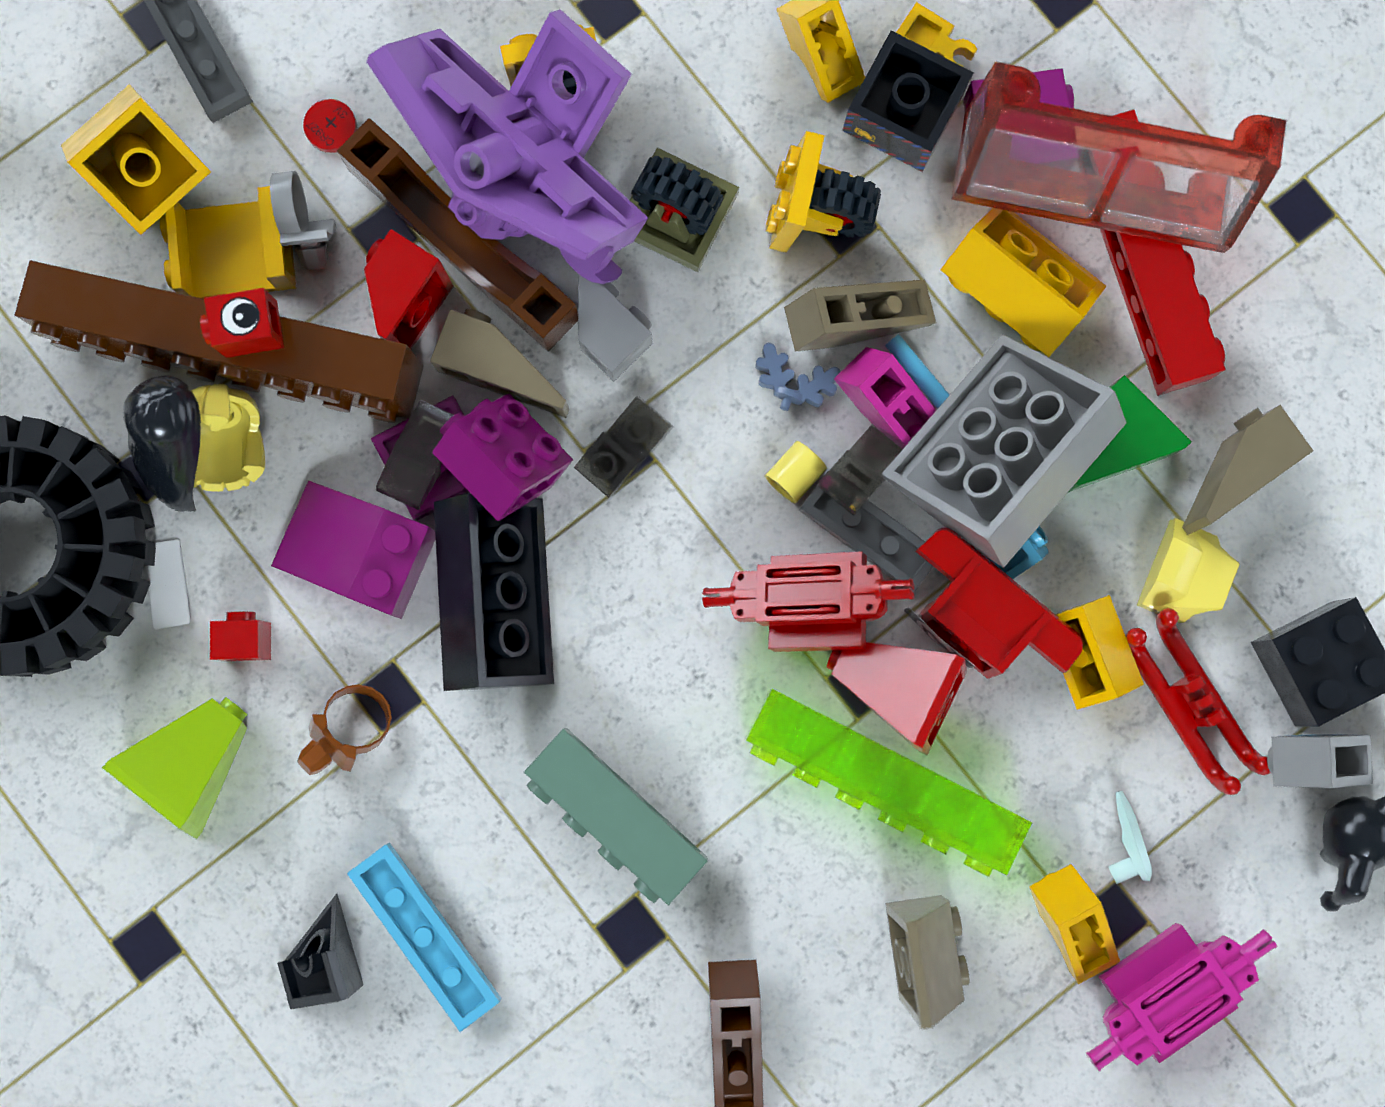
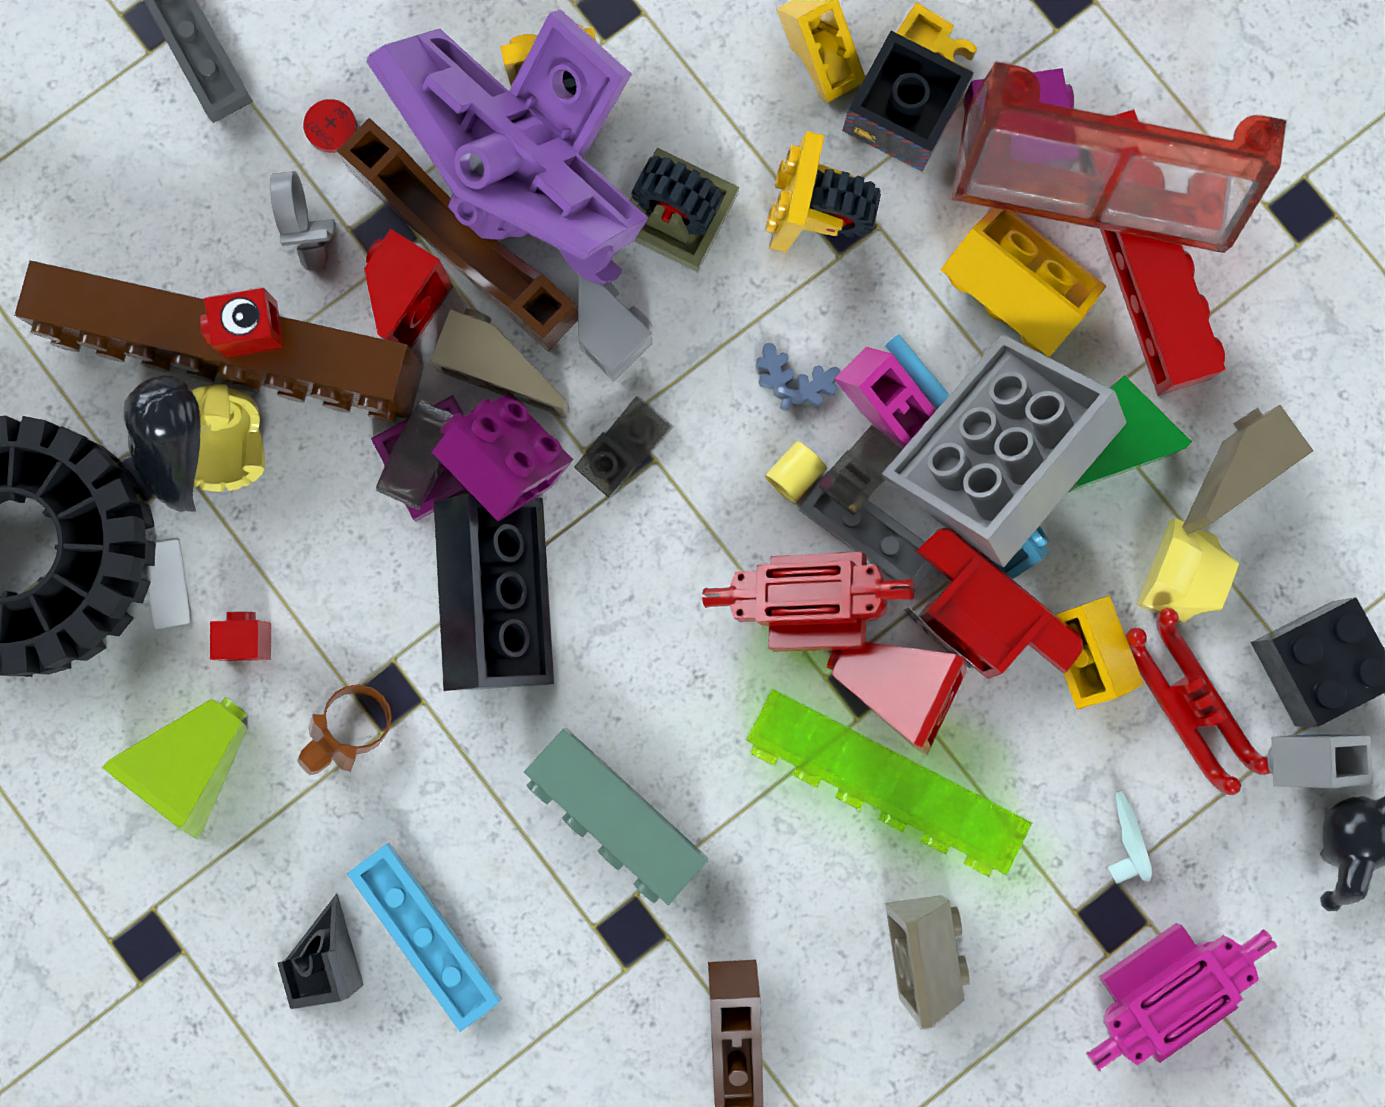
yellow slope [61,84,211,235] -> none
yellow panel [160,186,297,299] -> none
magenta slope [271,480,436,619] -> none
dark tan slope [784,279,936,352] -> none
yellow arch [1029,864,1120,985] -> none

